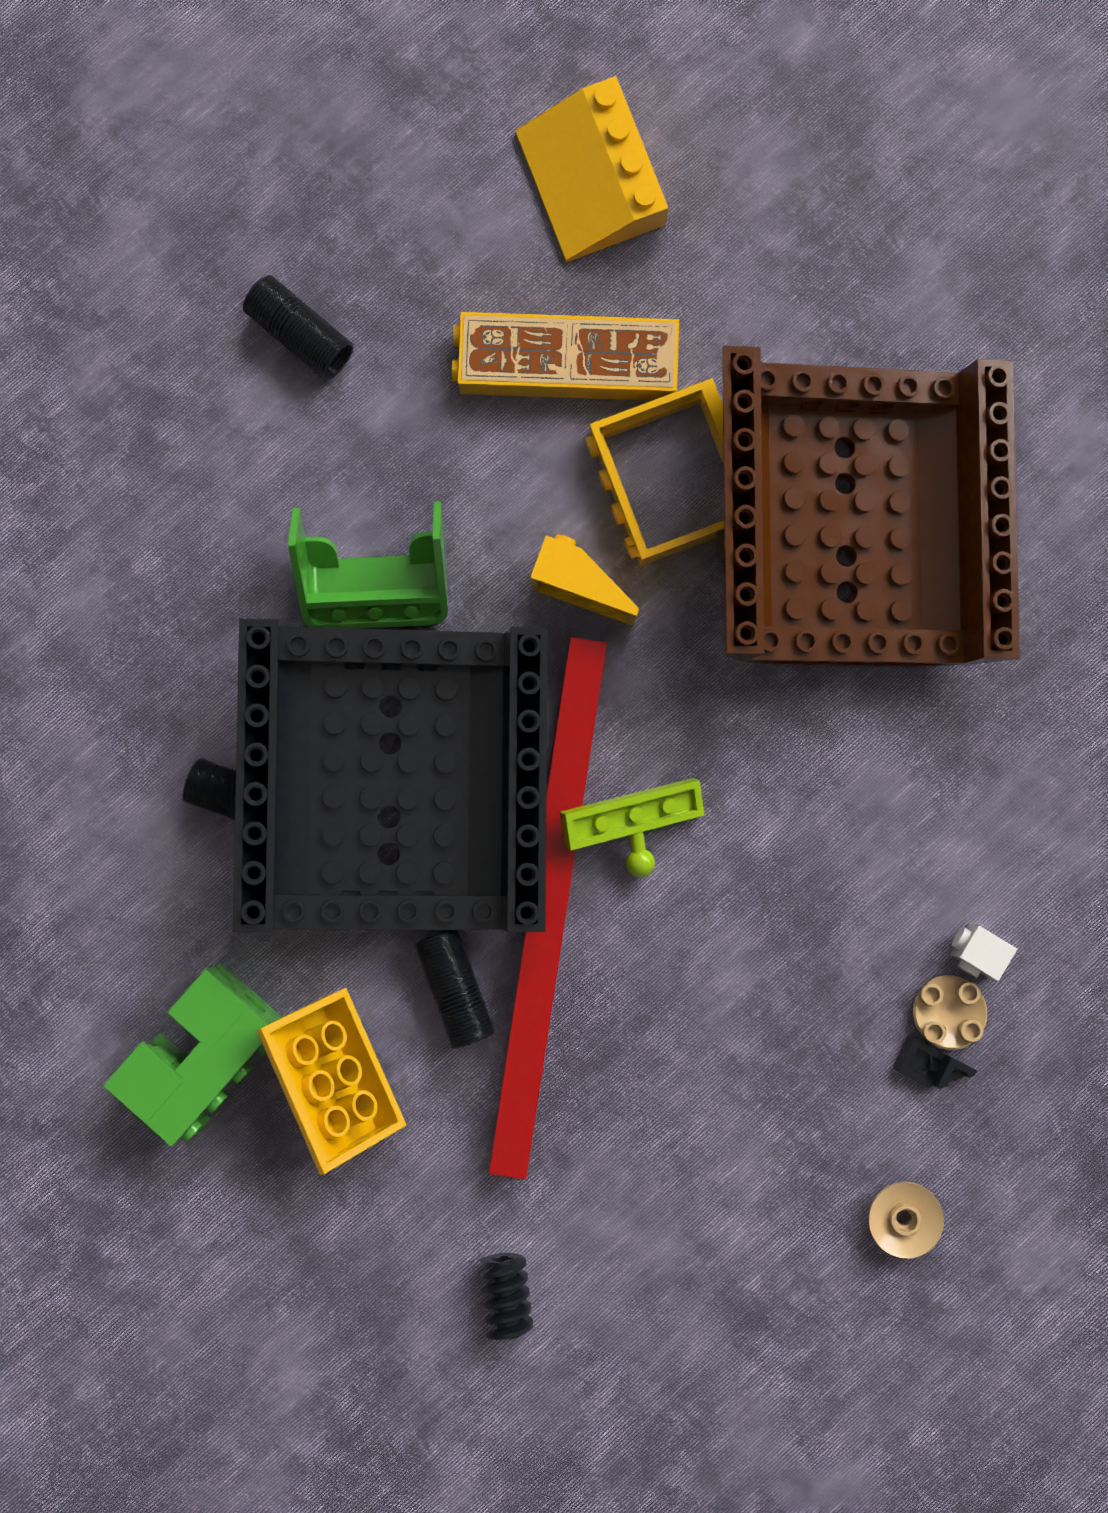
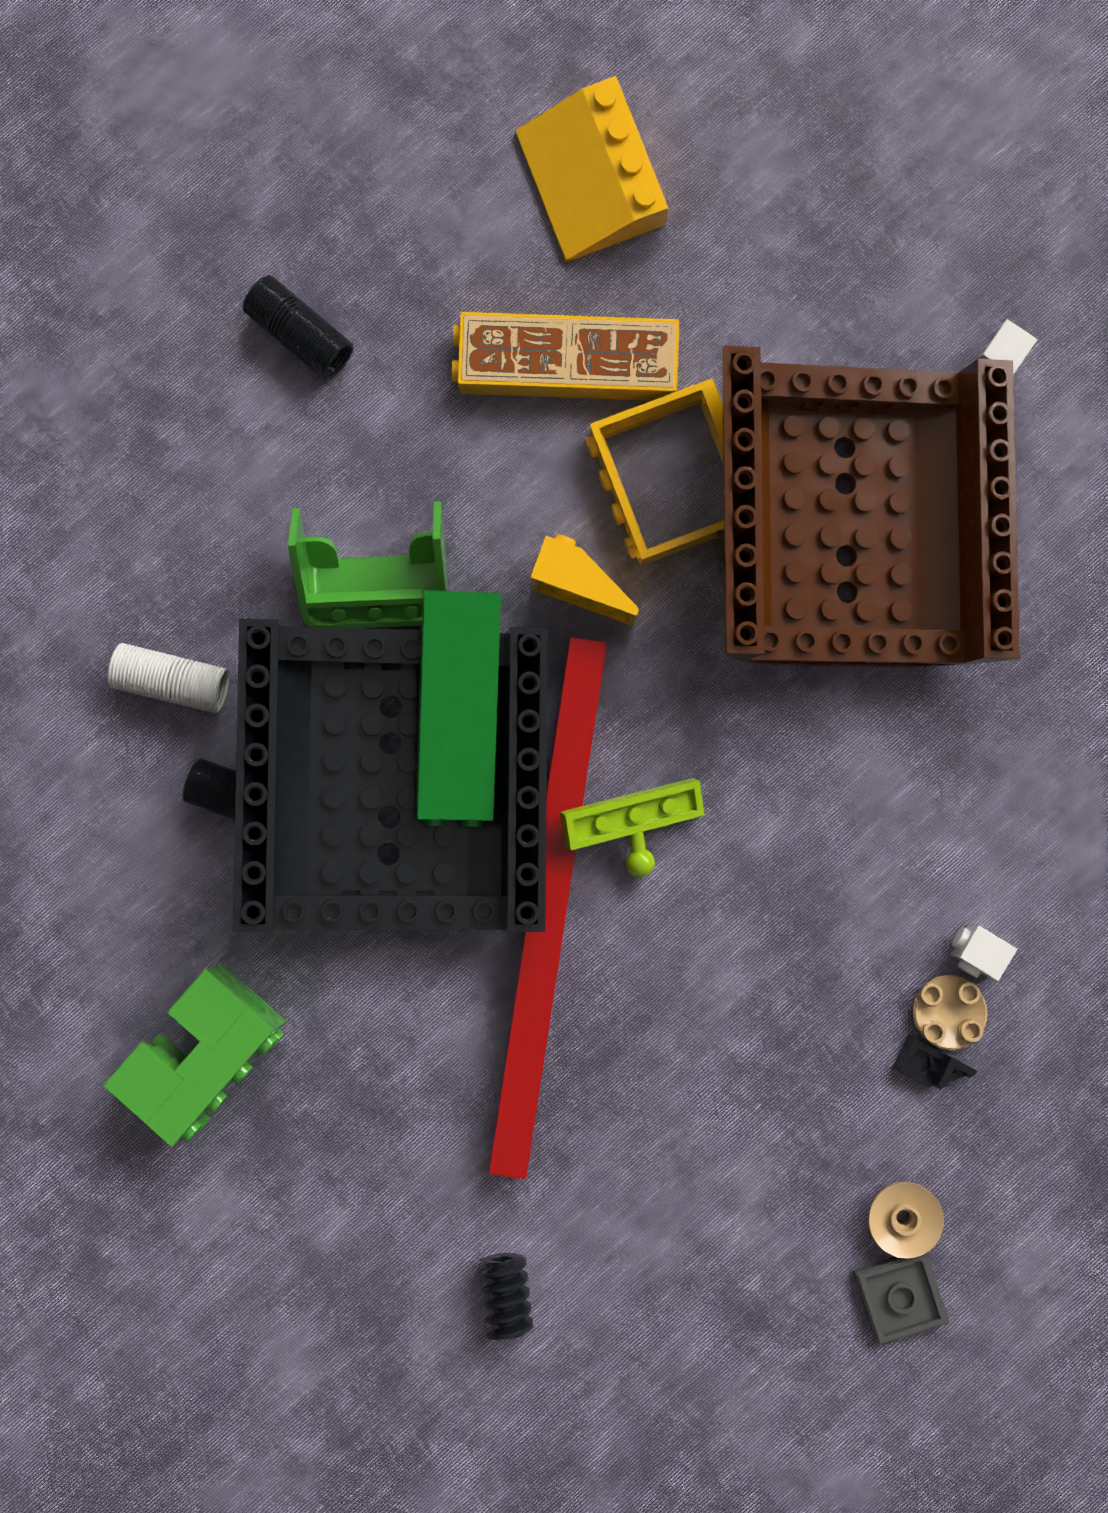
yellow slope [257,988,407,1175] -> none
black piece [414,930,496,1049] -> none
none -> white piece [107,643,229,714]
none -> green brick [416,590,501,827]
none -> dark grey tile [853,1253,949,1346]
none -> white brick [978,319,1038,375]

